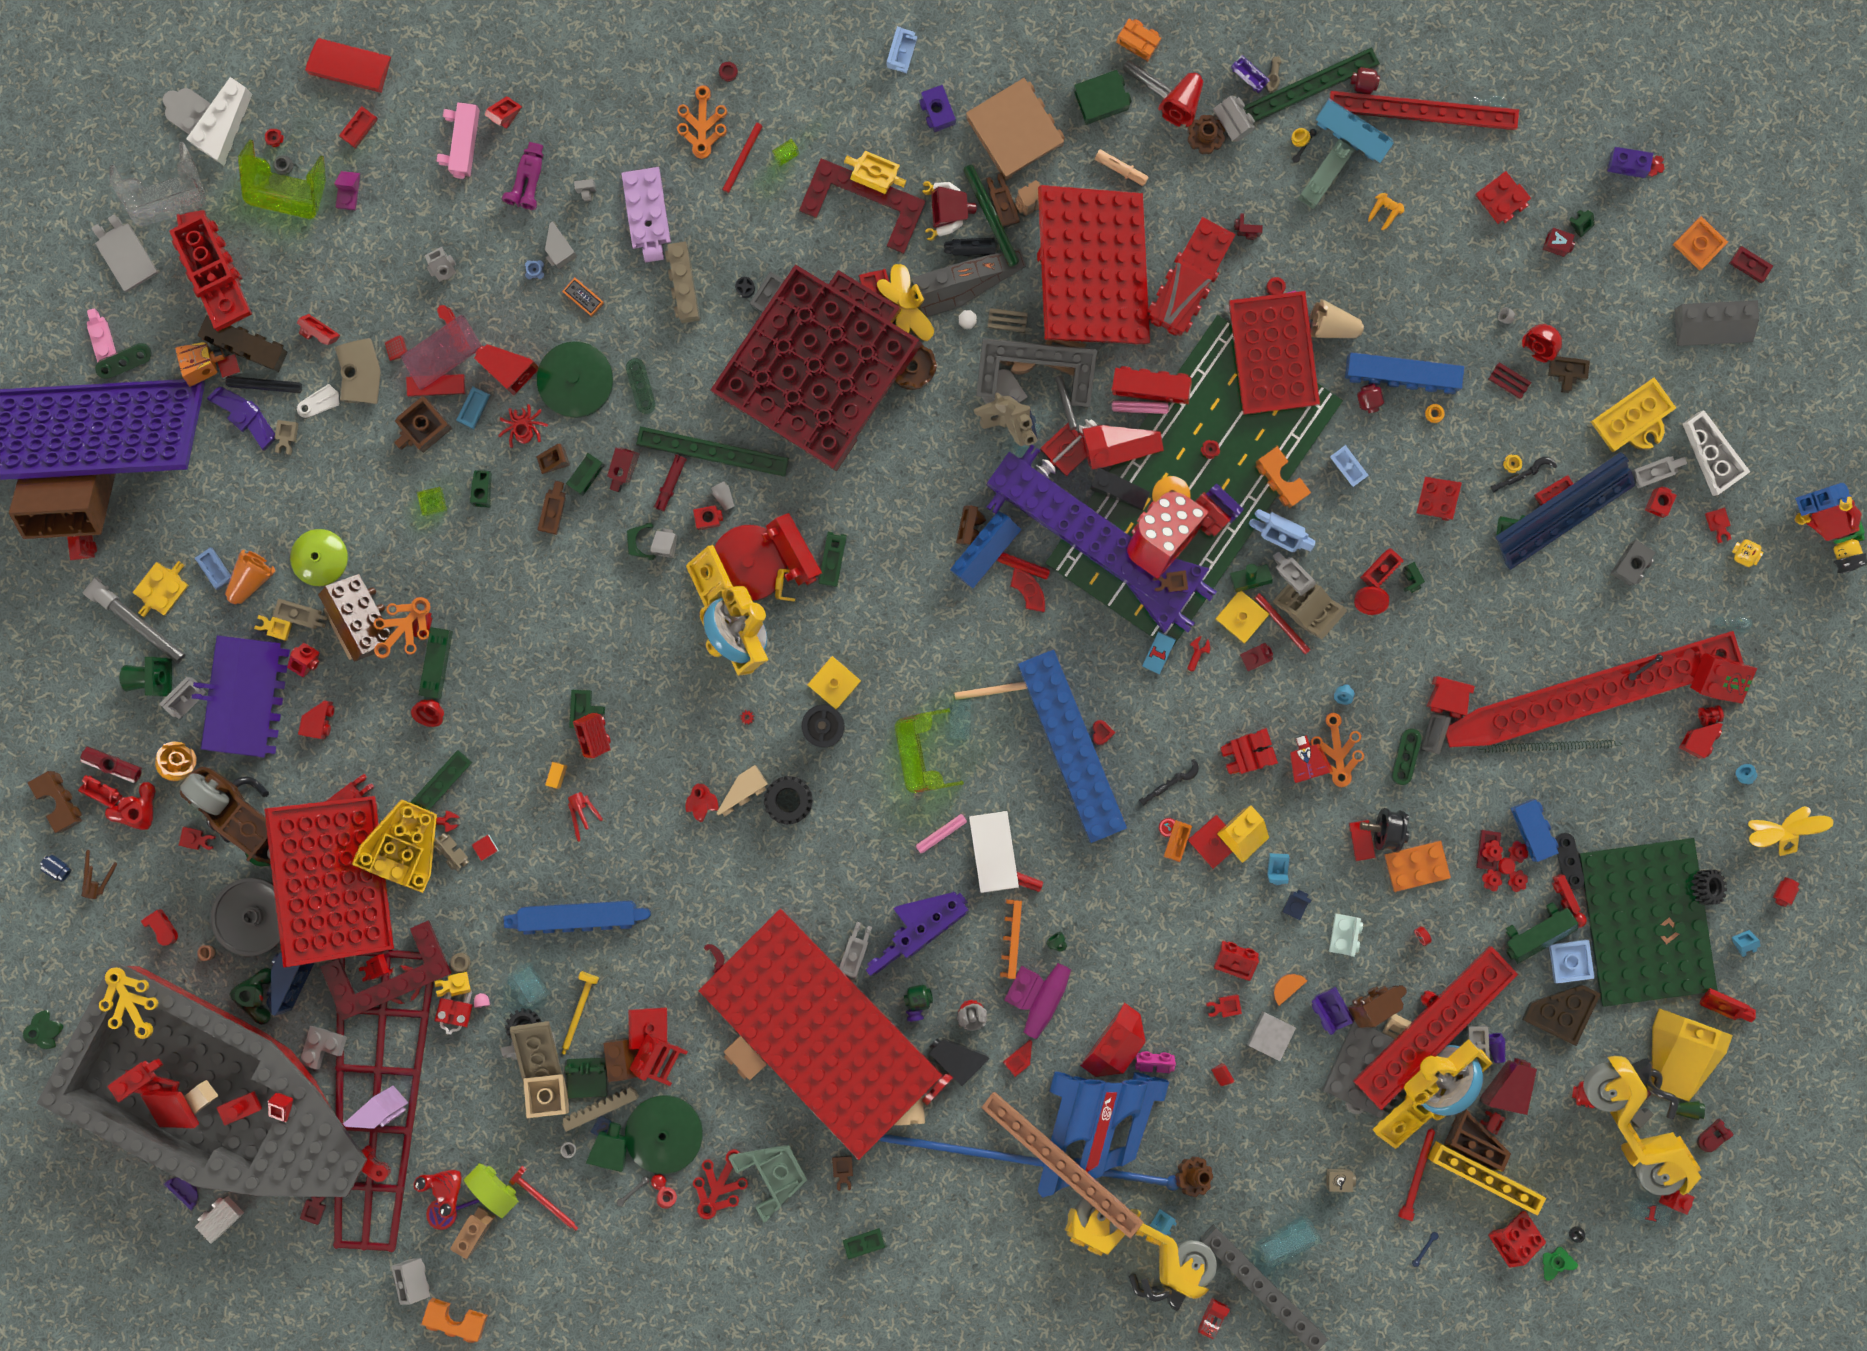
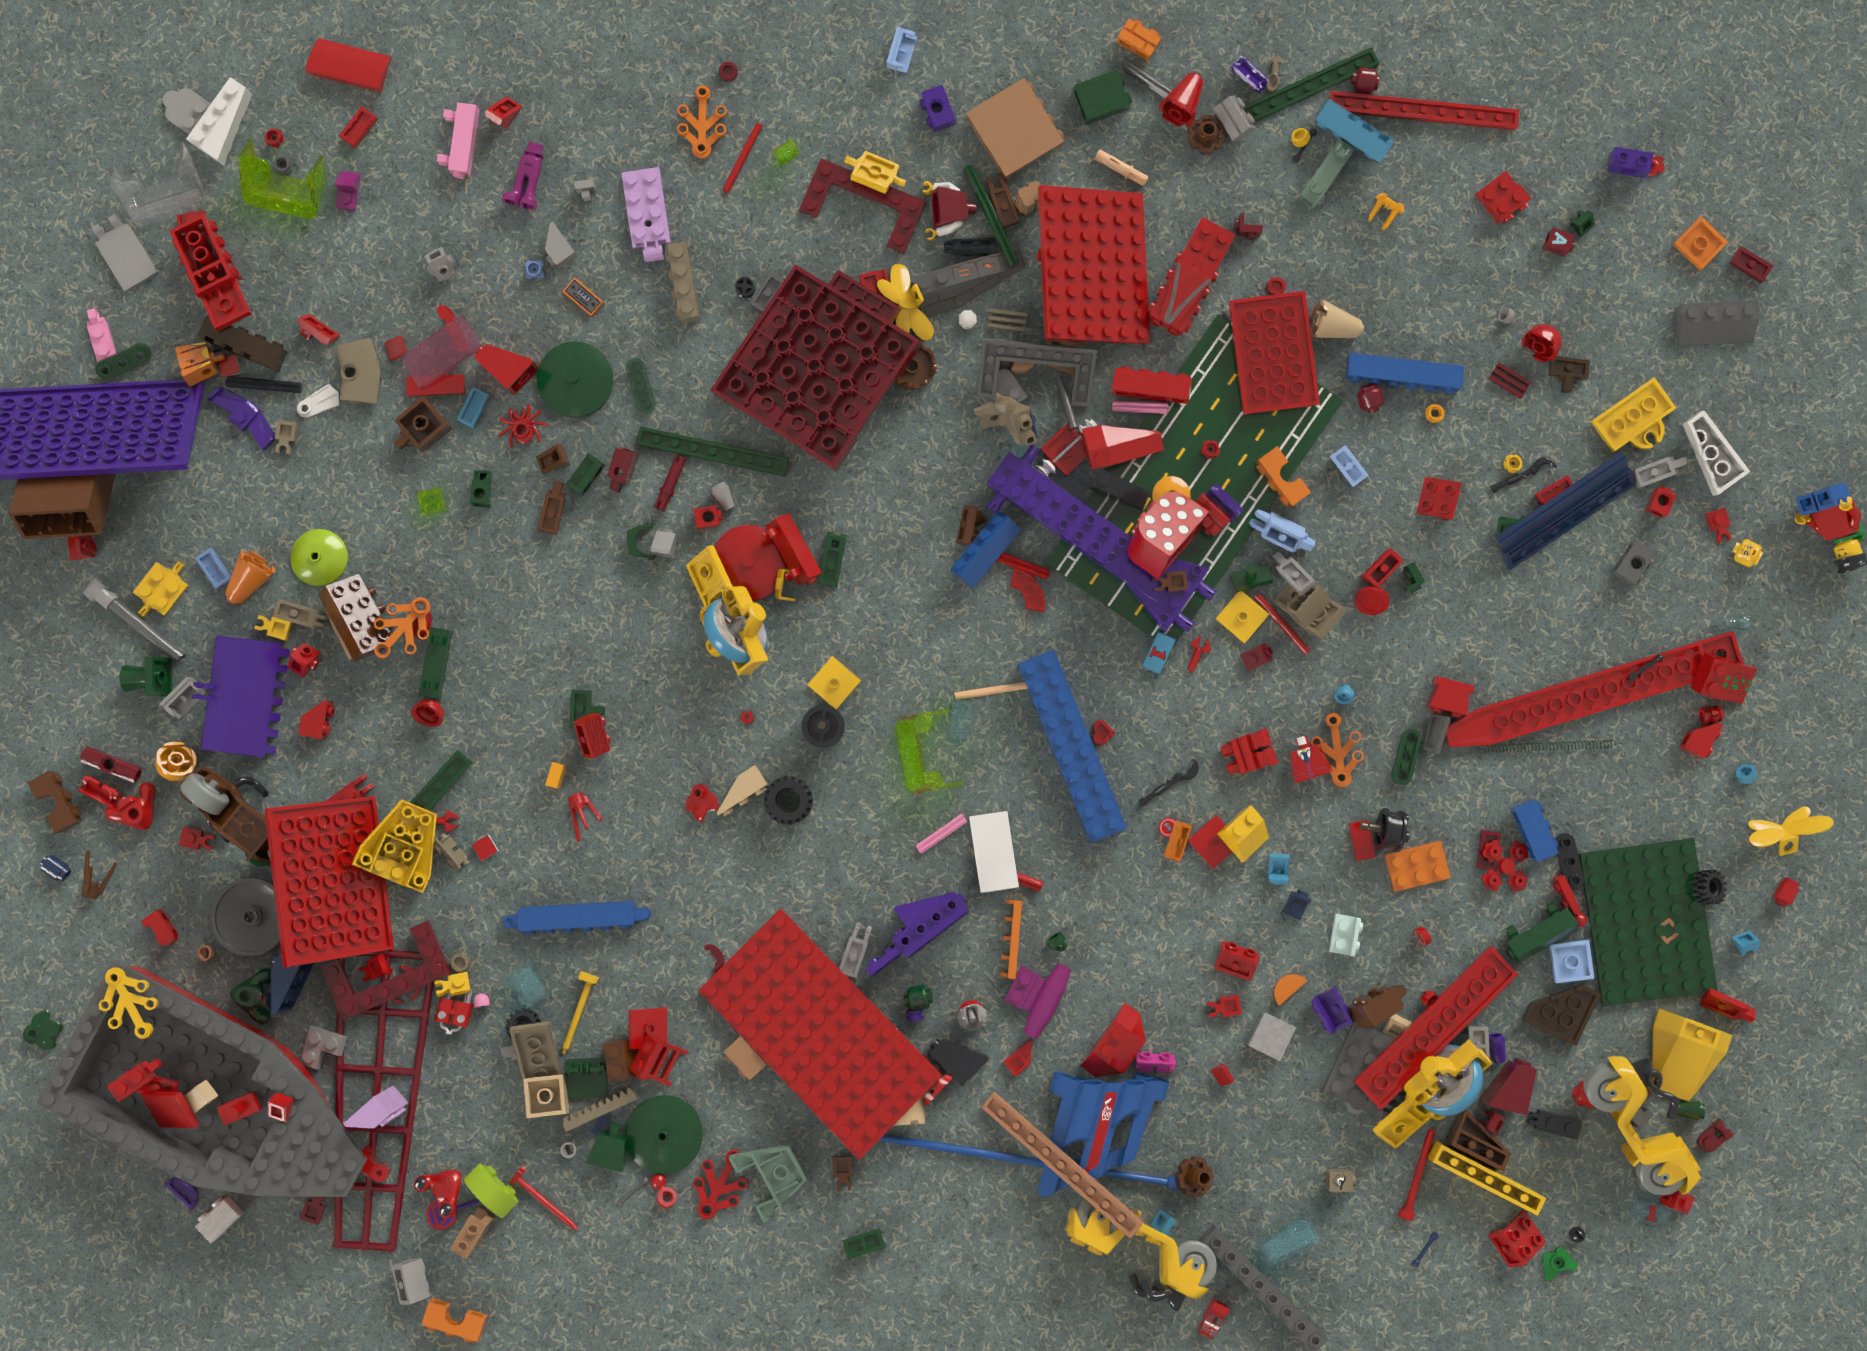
none -> black hinge [1527,1109,1582,1140]

